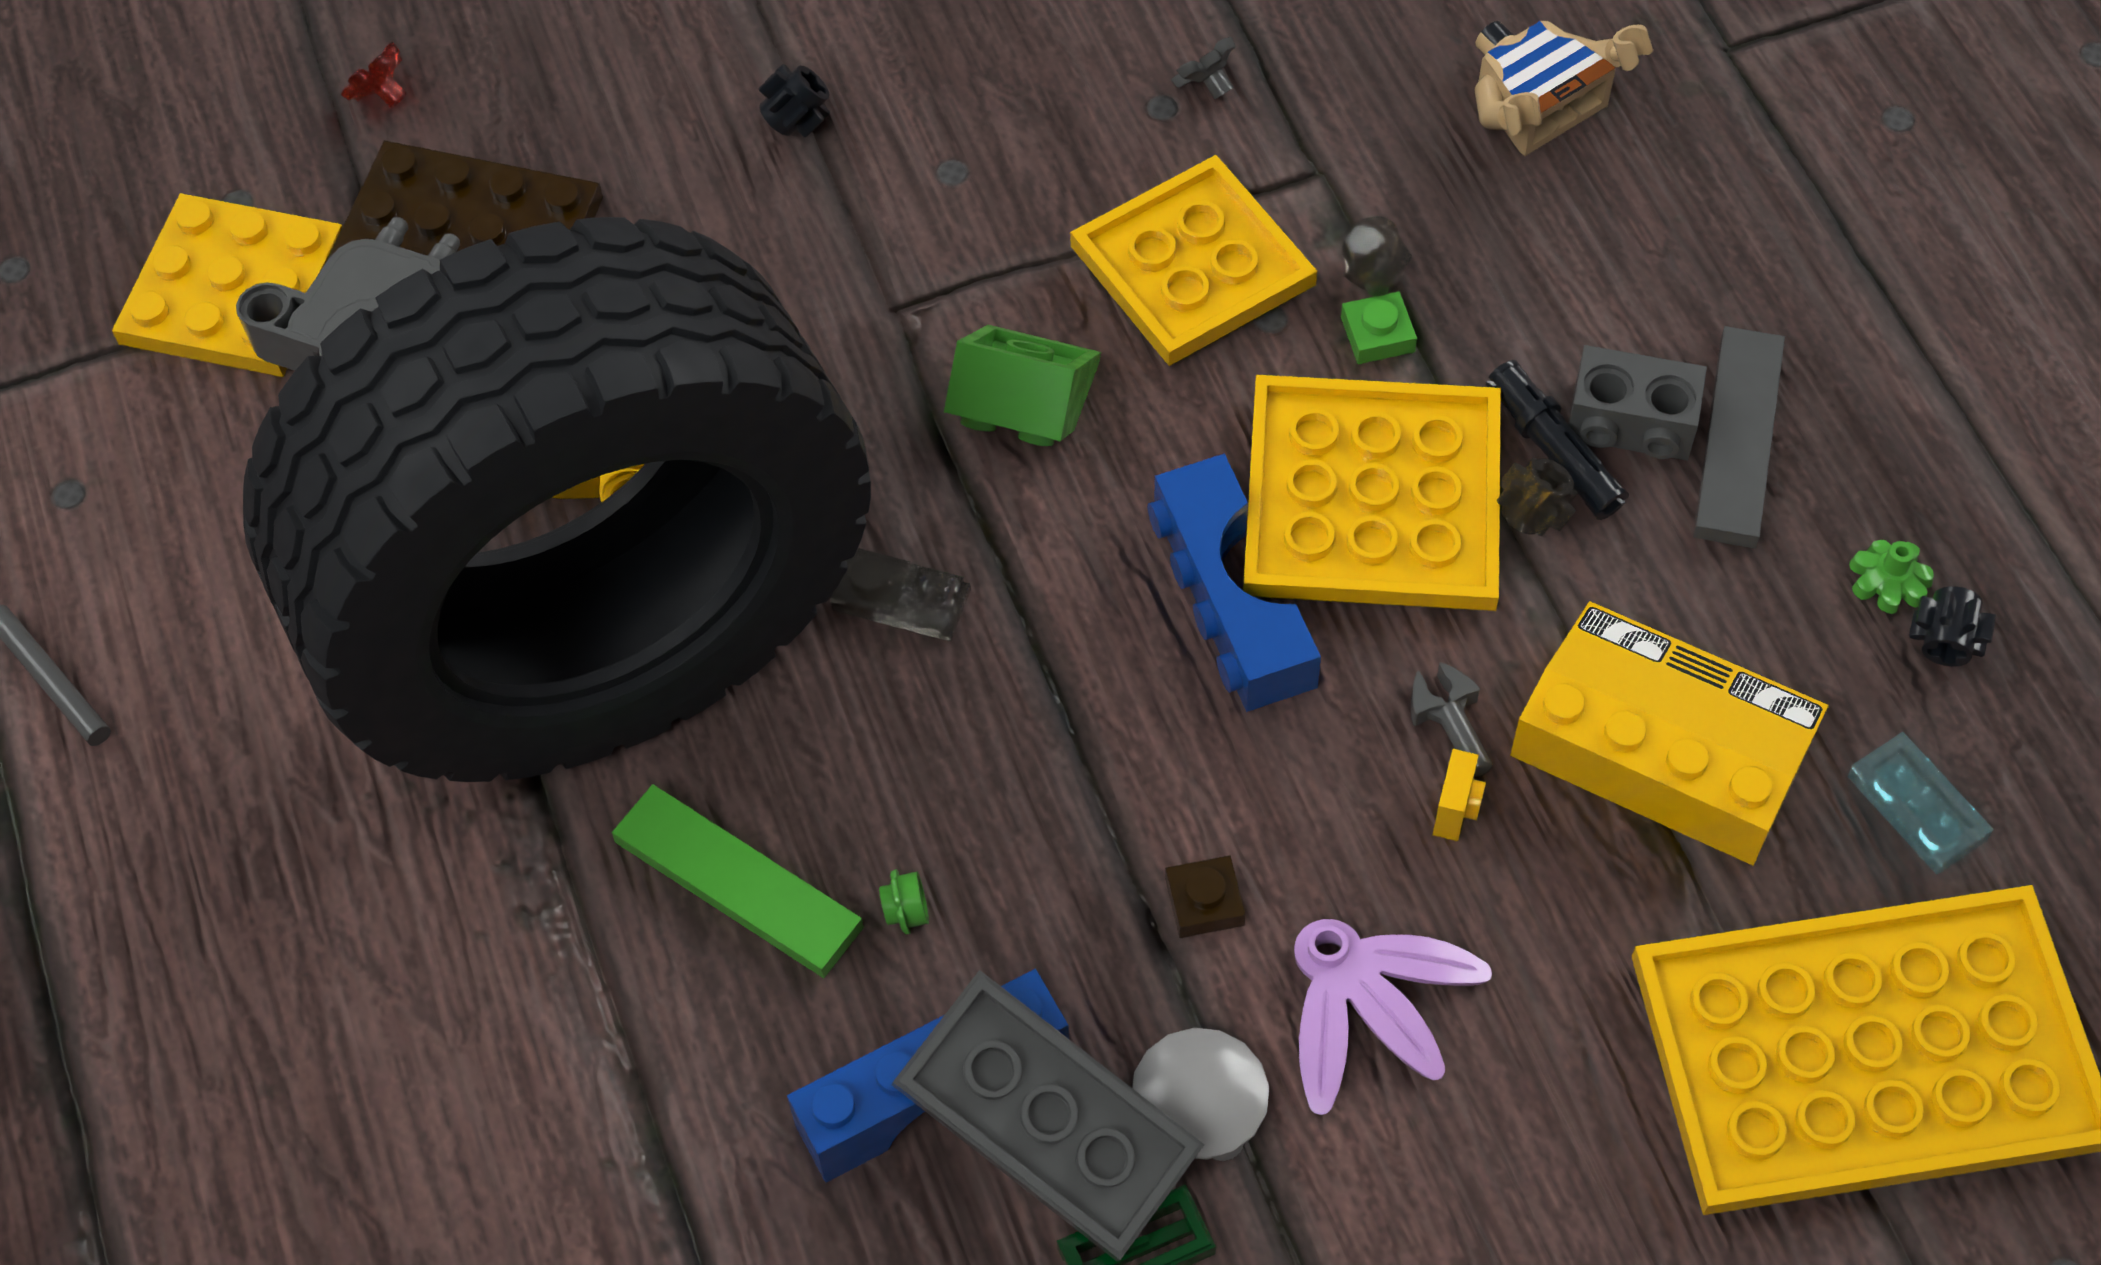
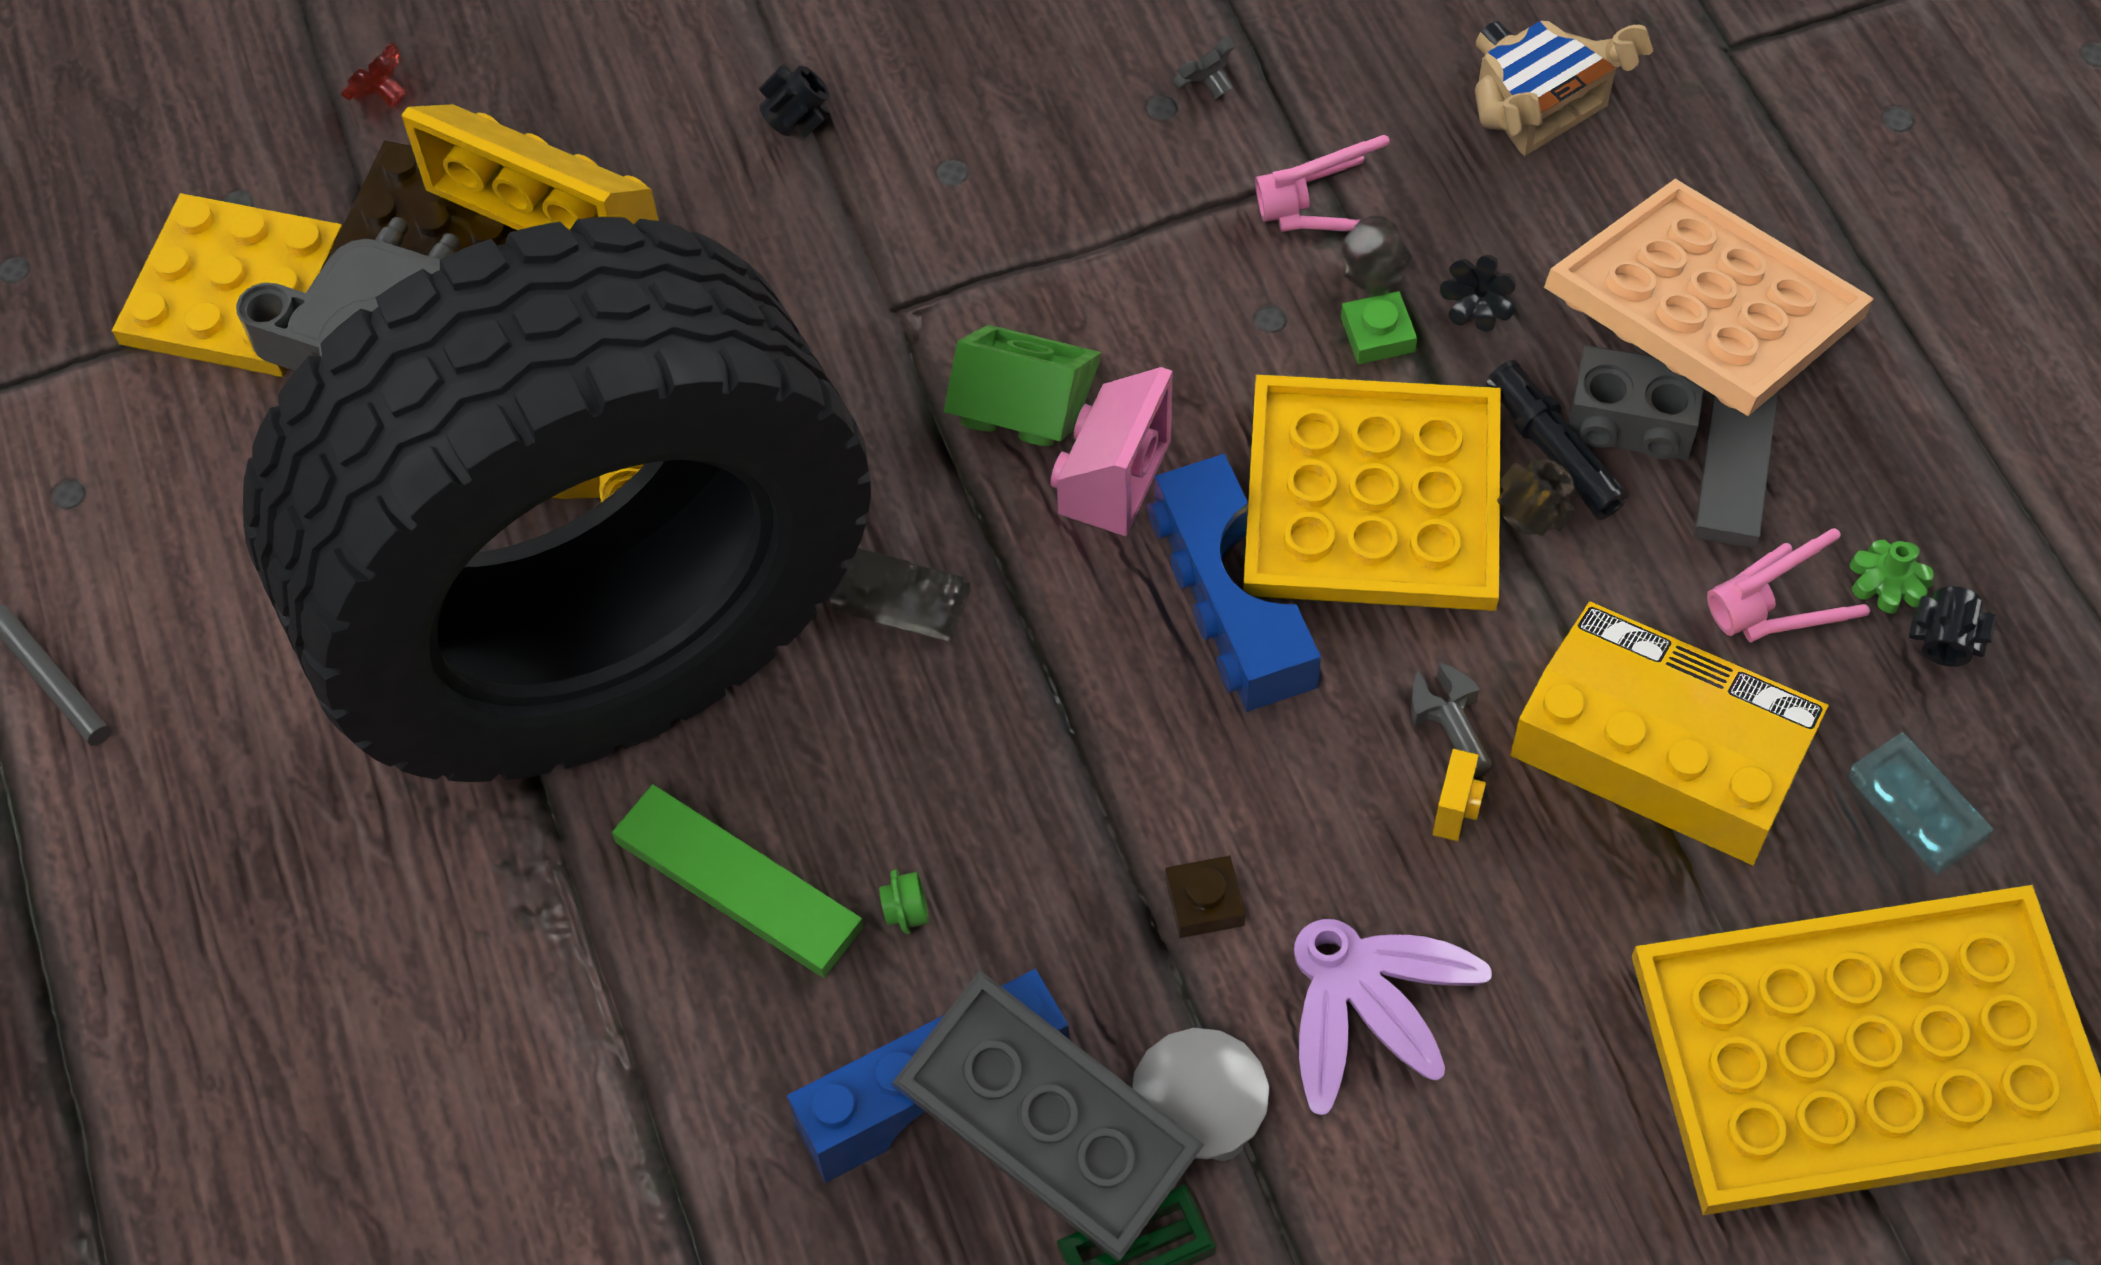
yellow plate [1070,155,1317,366] -> none
none -> yellow slope [401,104,659,230]
none -> bright pink slope [1050,367,1173,537]
none -> bright pink plant [1255,135,1390,233]
none -> black plant [1440,255,1516,332]
none -> light nougat plate [1544,179,1874,416]
none -> bright pink plant [1707,528,1870,643]

